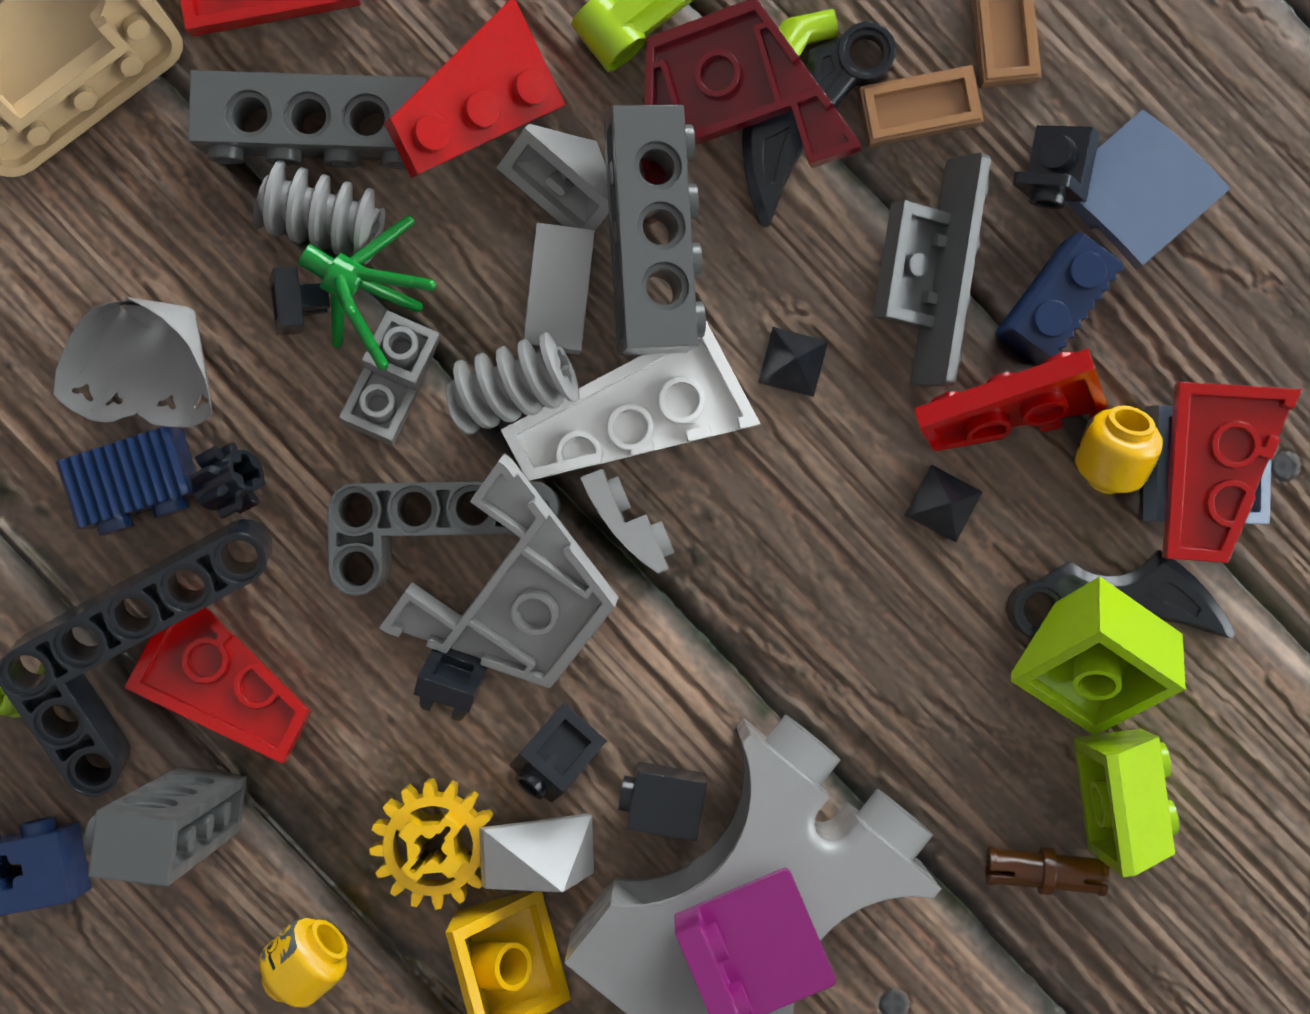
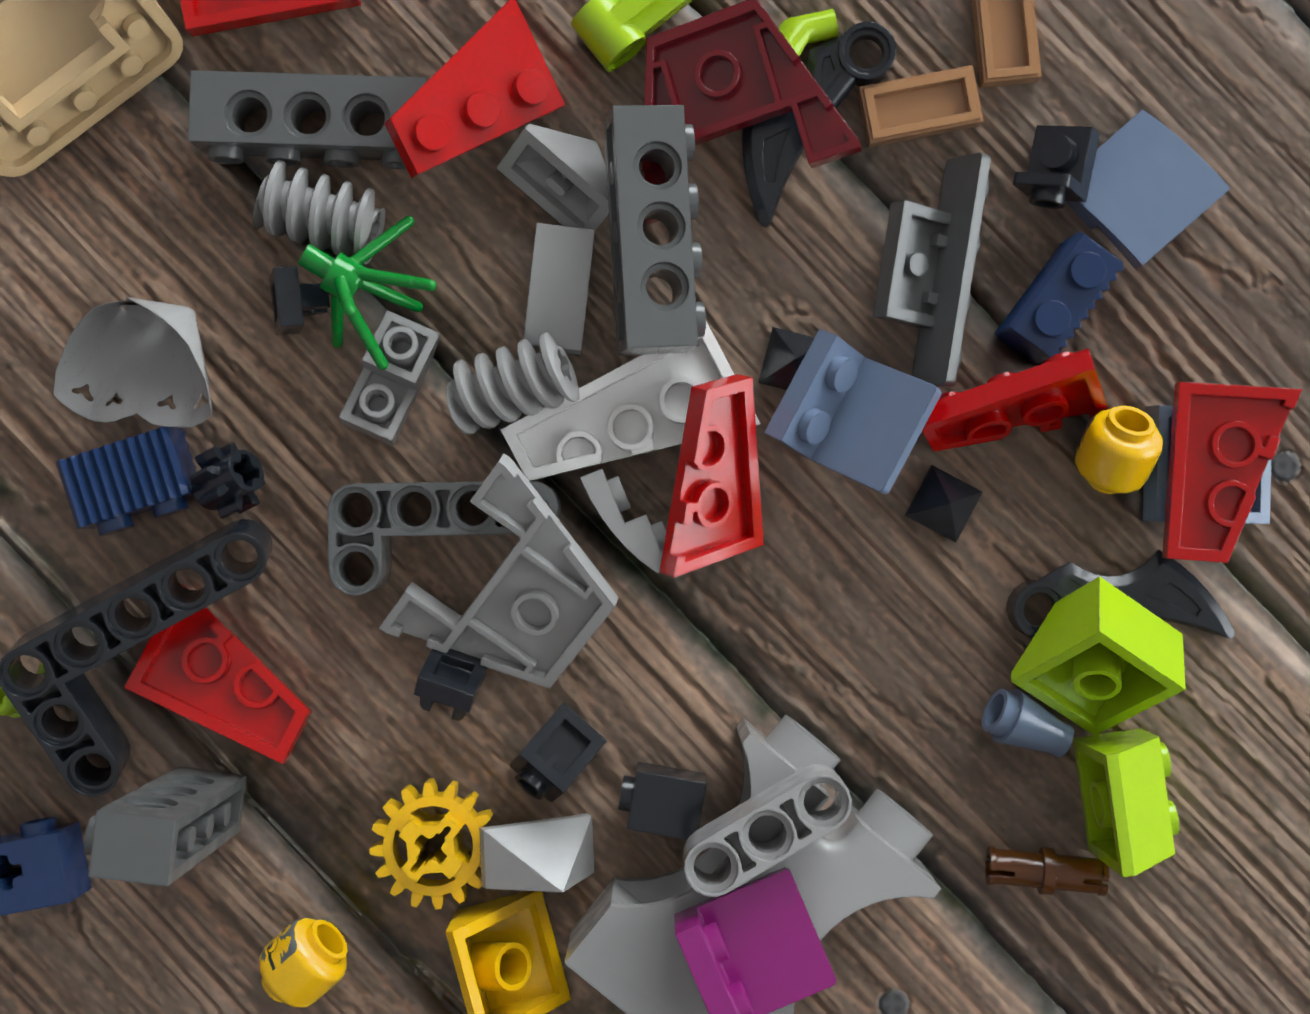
none -> red wing [659,374,764,578]
none -> light grey beam [683,764,852,897]
none -> sand blue bracket [764,328,941,495]
none -> sand blue cone [982,689,1074,757]

